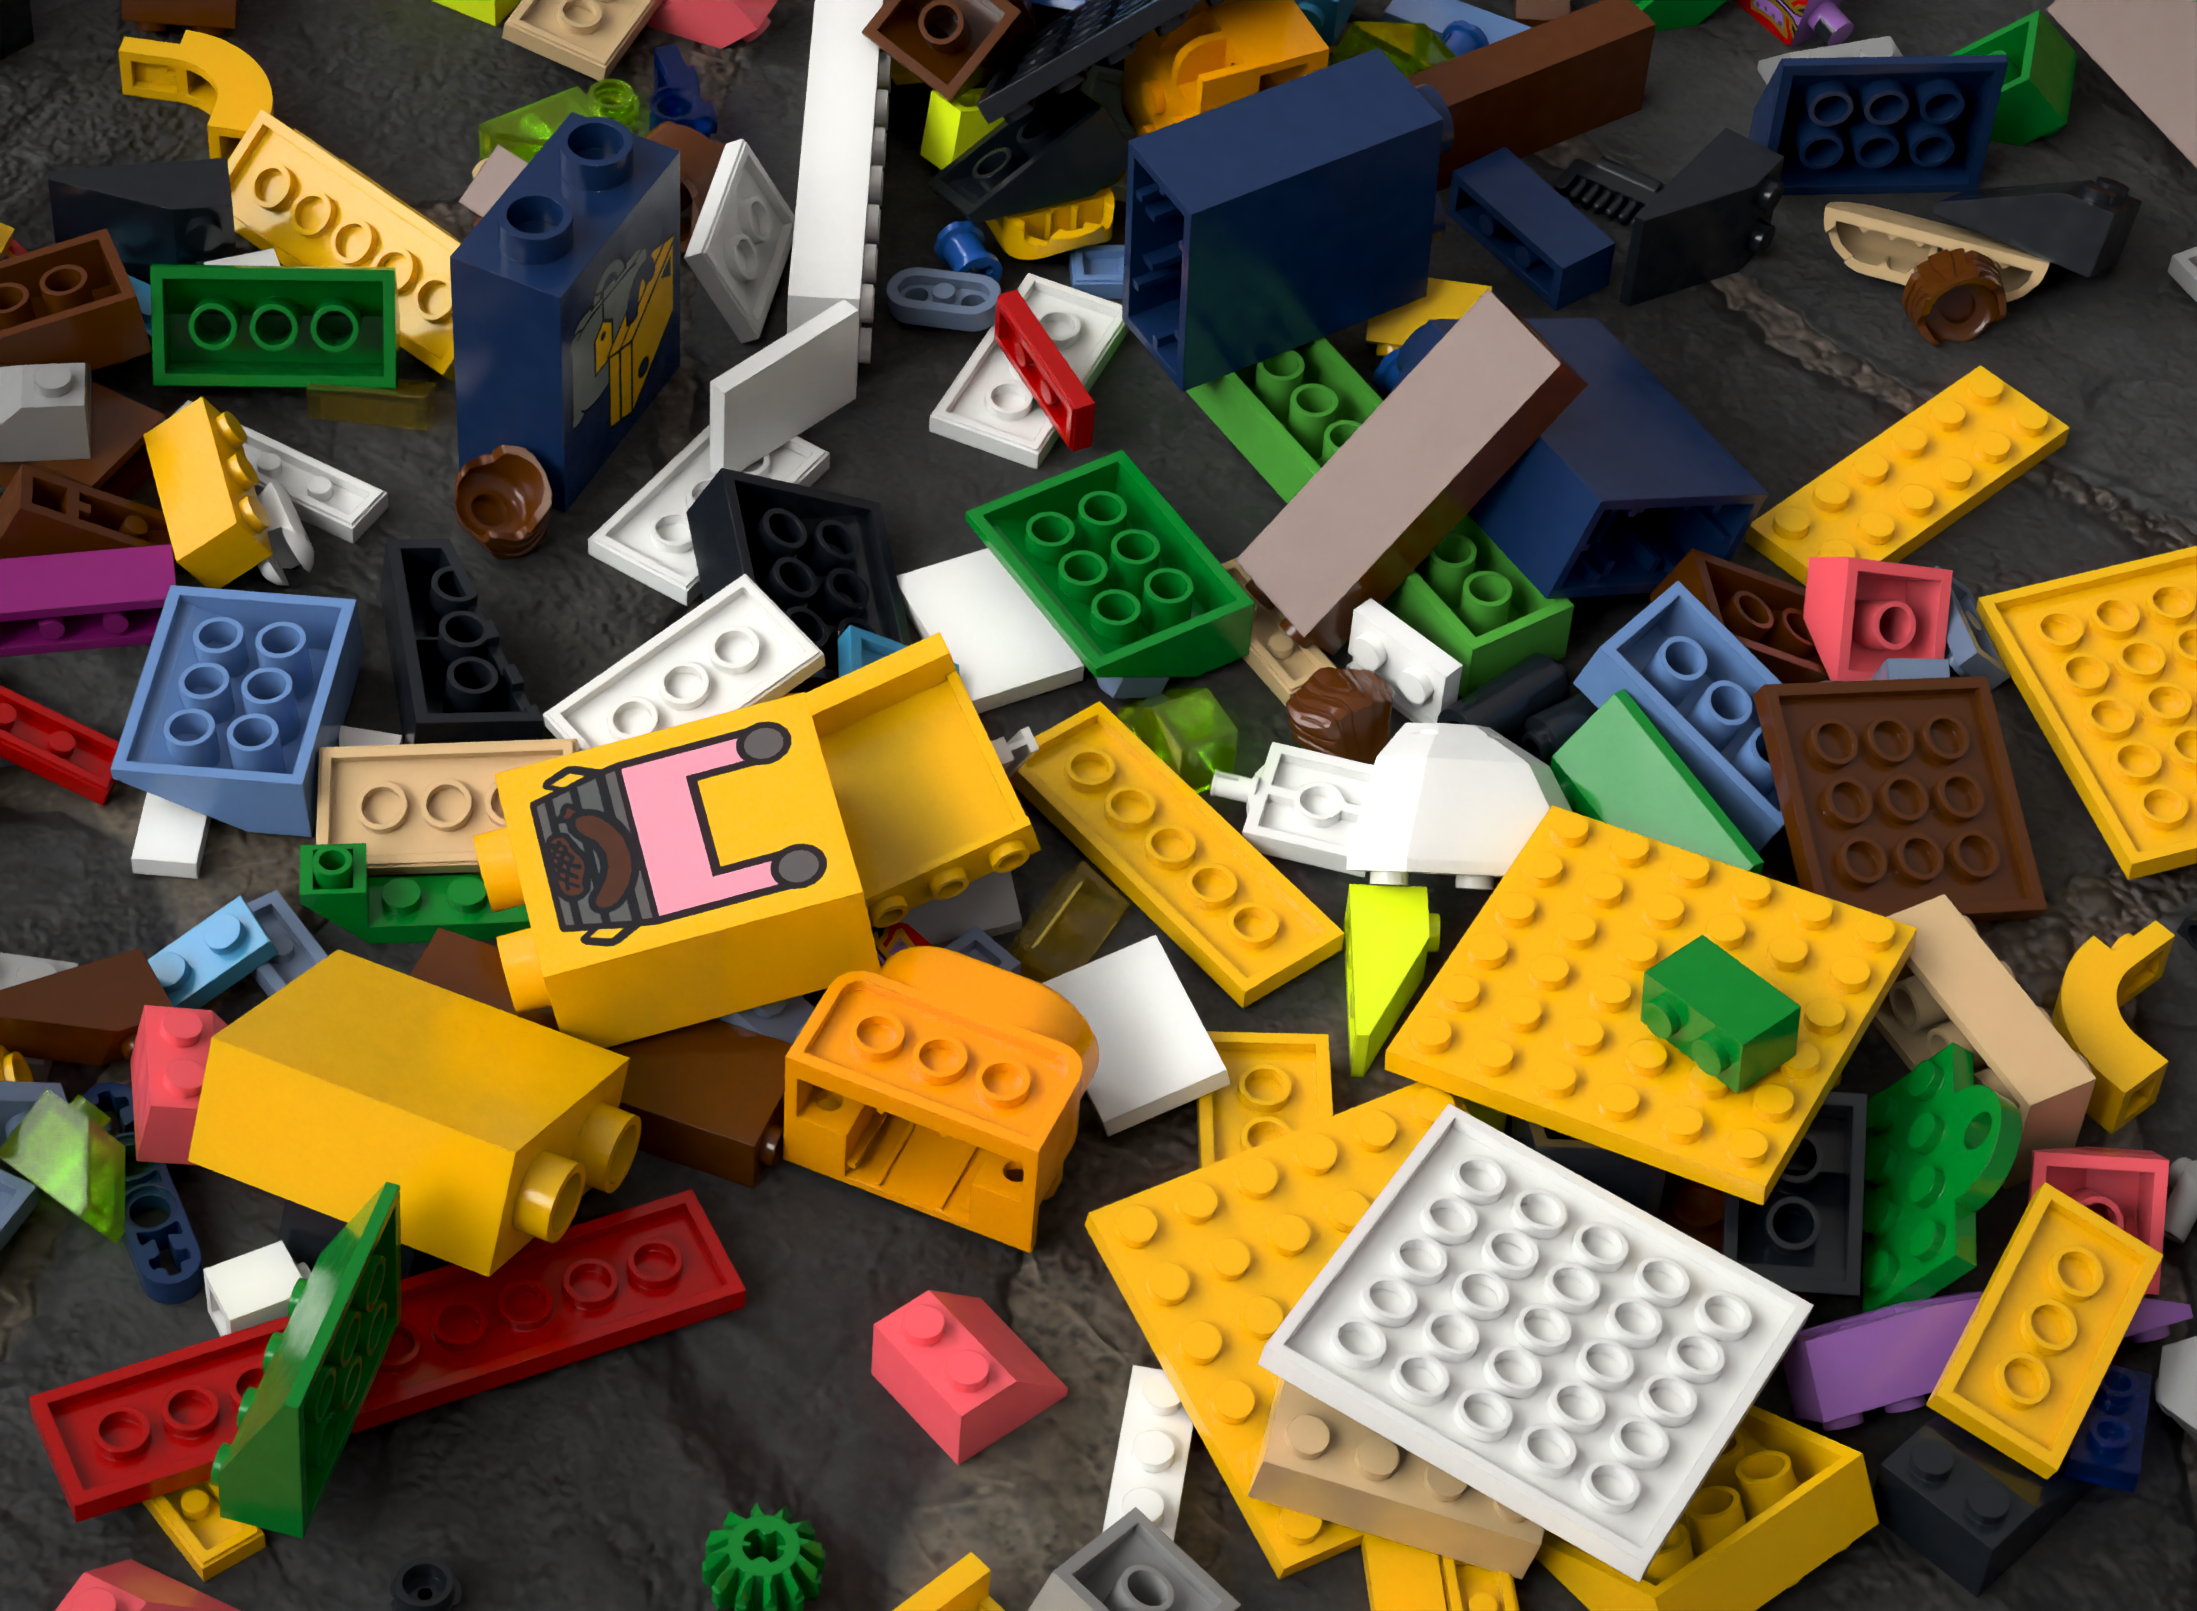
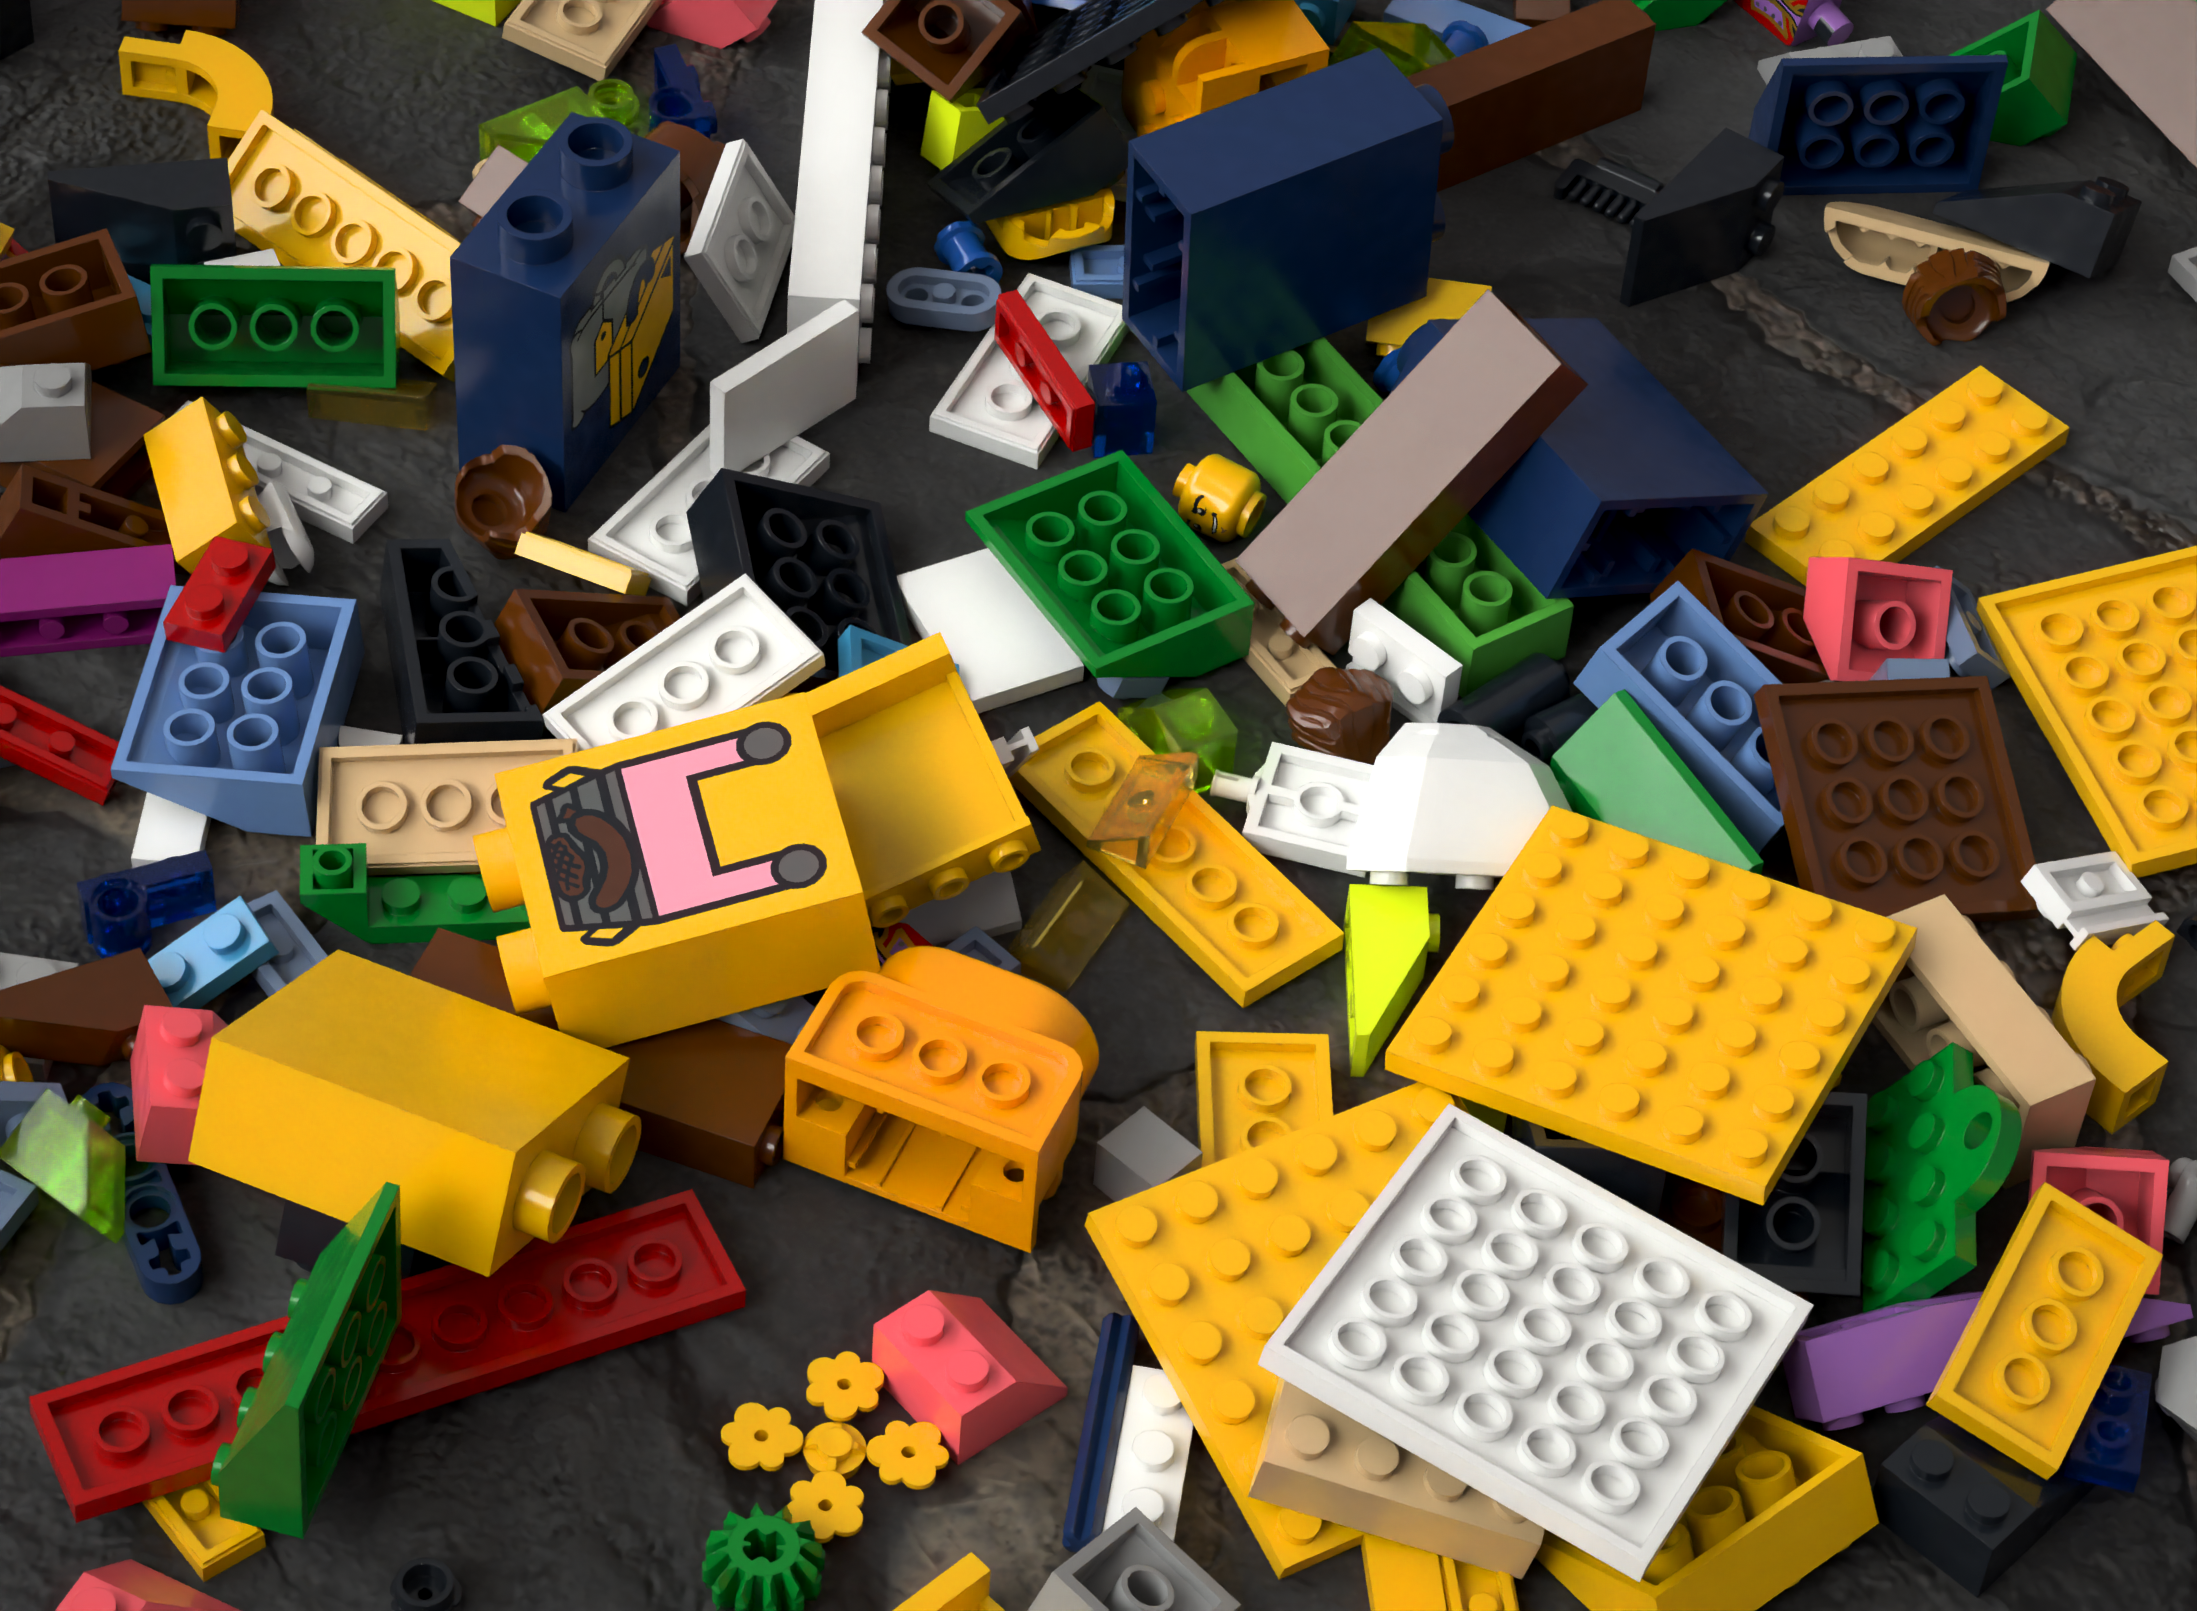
white brick [203,1240,311,1336] -> none
white tile [1041,935,1231,1137] -> none
dark blue brick [1447,147,1616,311] -> none
green brick [1640,934,1801,1094] -> none
none -> clear blue plate [77,850,217,959]
none -> red plate [163,536,276,653]
none -> reddish brown slope [494,589,681,733]
none -> yellow tile [514,531,652,596]
none -> yellow plant [721,1351,949,1543]
none -> dark blue axle [1062,1312,1139,1552]
none -> clear blue brick [1087,361,1157,458]
none -> clear yellow slope [1087,752,1199,869]
none -> light grey brick [1093,1106,1203,1202]
none -> yellow head [1172,454,1267,543]
none -> white plate [2020,851,2169,951]

